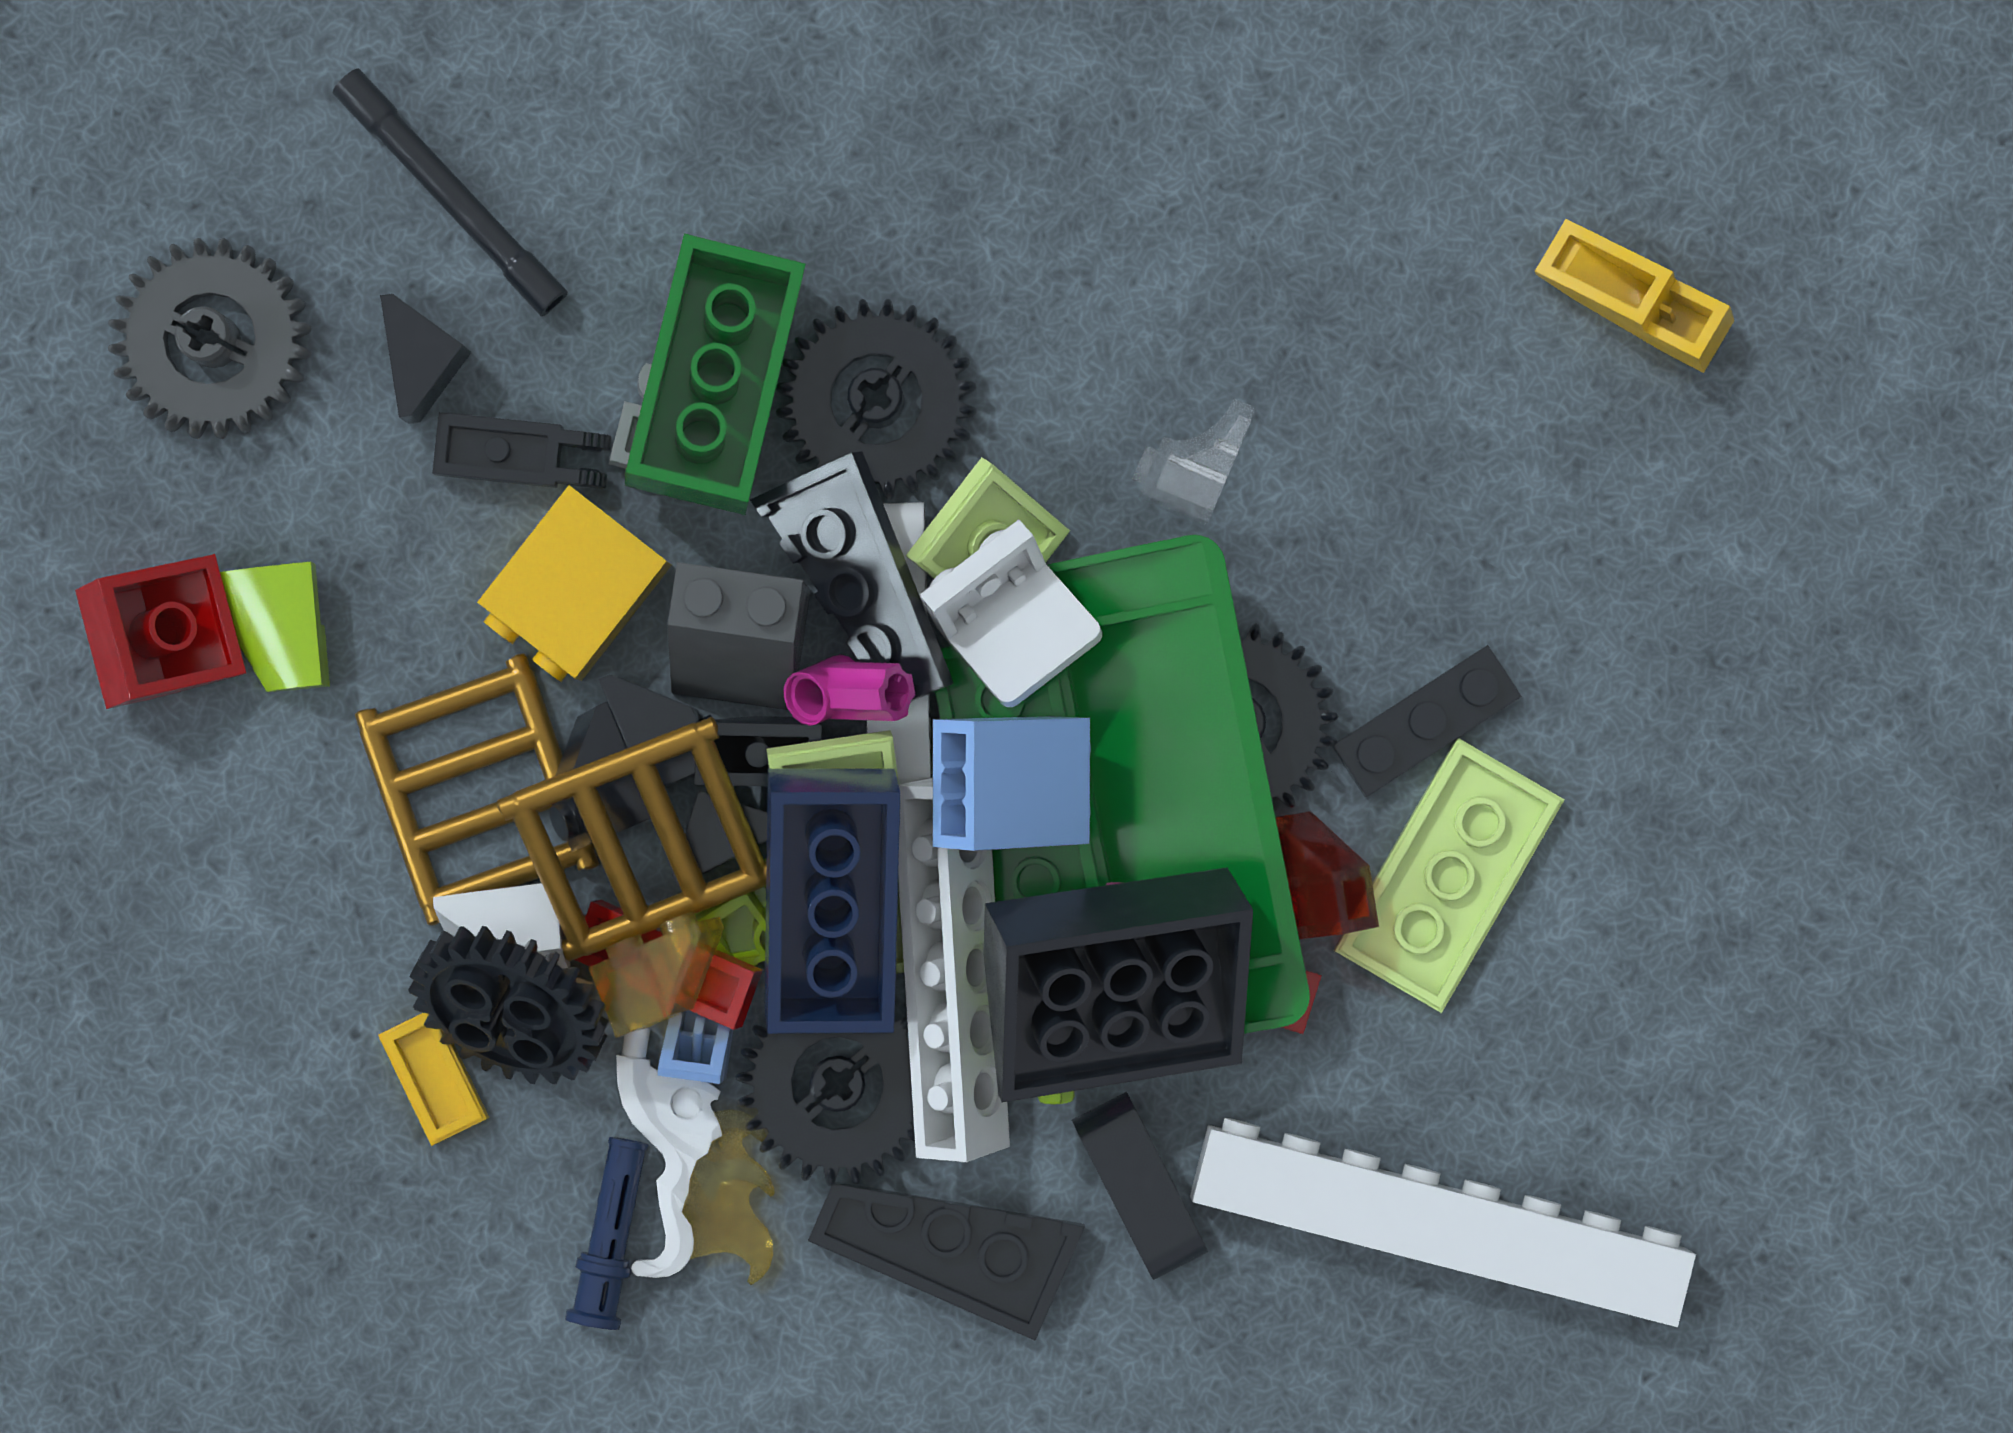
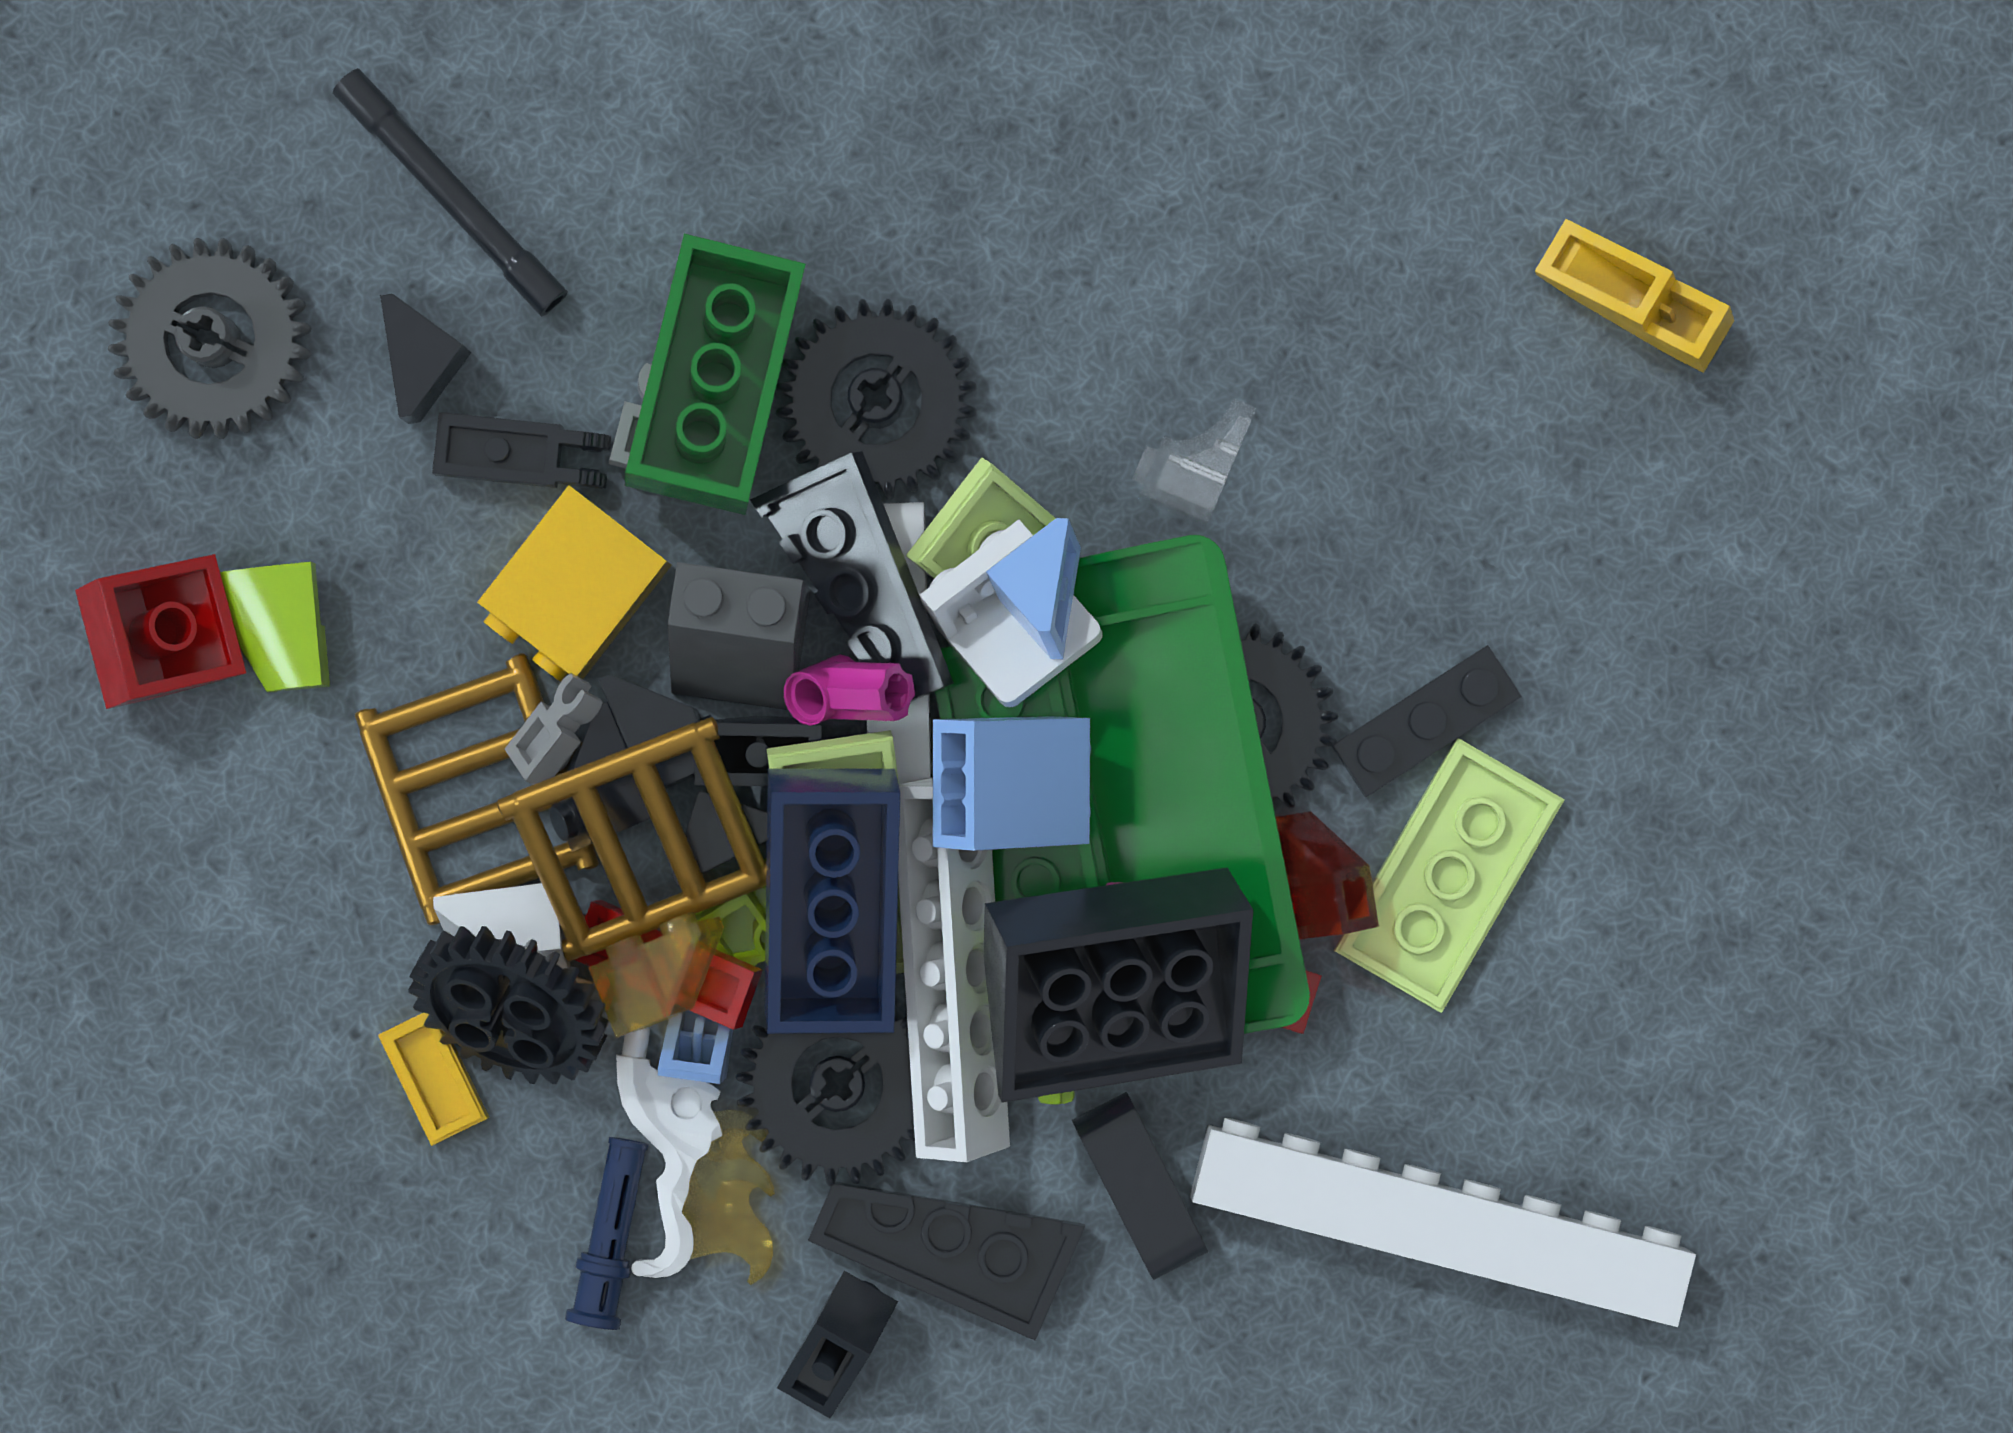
none -> light grey plate [505,673,603,785]
none -> black slope [777,1270,898,1418]
none -> light blue slope [986,518,1081,660]

